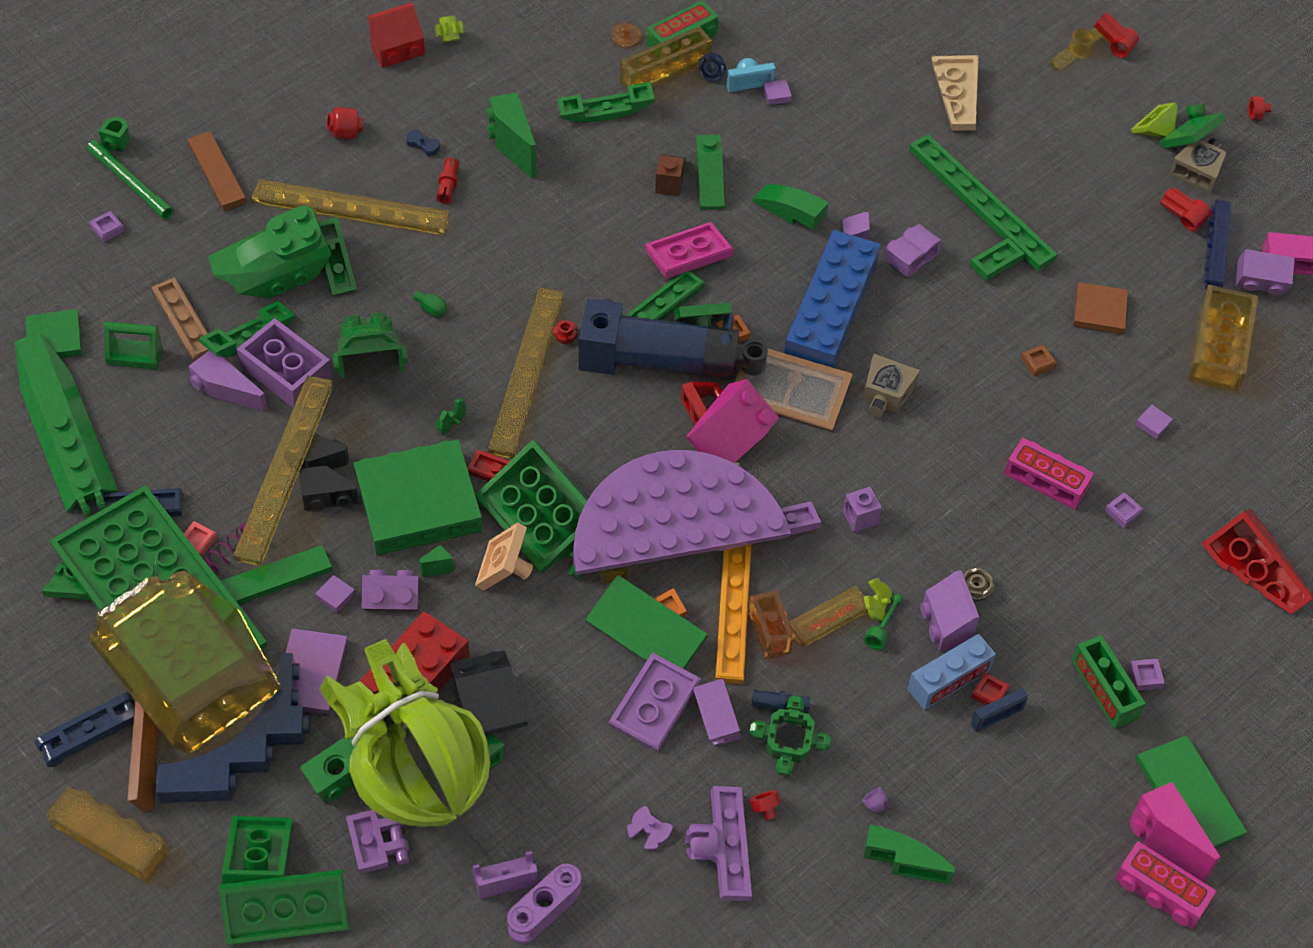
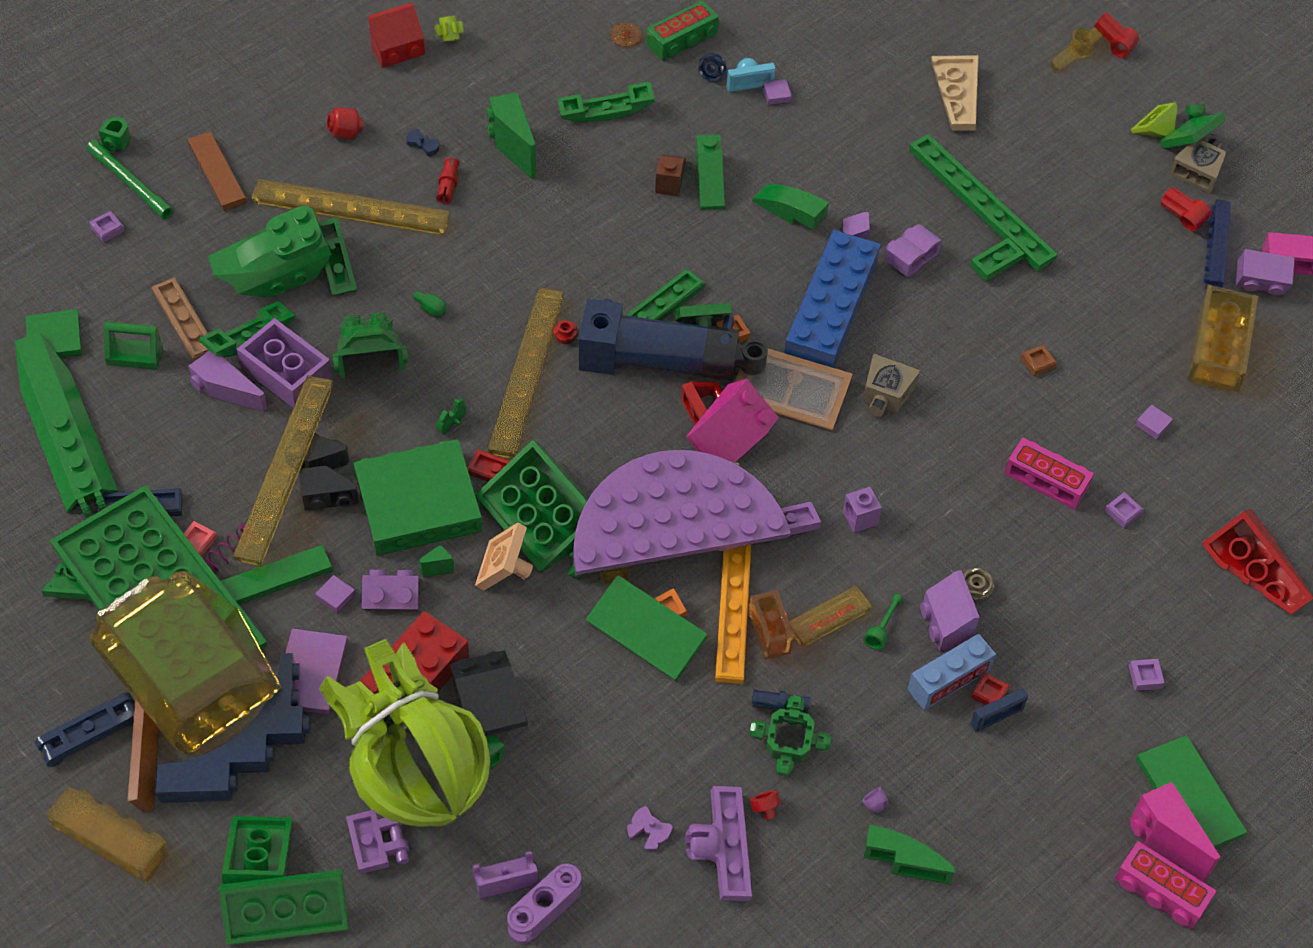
green brick [300,737,355,803] -> none
medium lavender tile [608,652,701,752] -> none
clear yellow brick [619,26,712,90] -> none
dark pink tile [645,222,734,279] -> none
medium lavender hinge [693,679,742,746] -> none
lime piece [864,578,892,622] -> none
green brick [1071,635,1146,730] -> none
dark orange tile [1073,282,1128,334] -> none
red tile [1248,96,1272,120] -> none

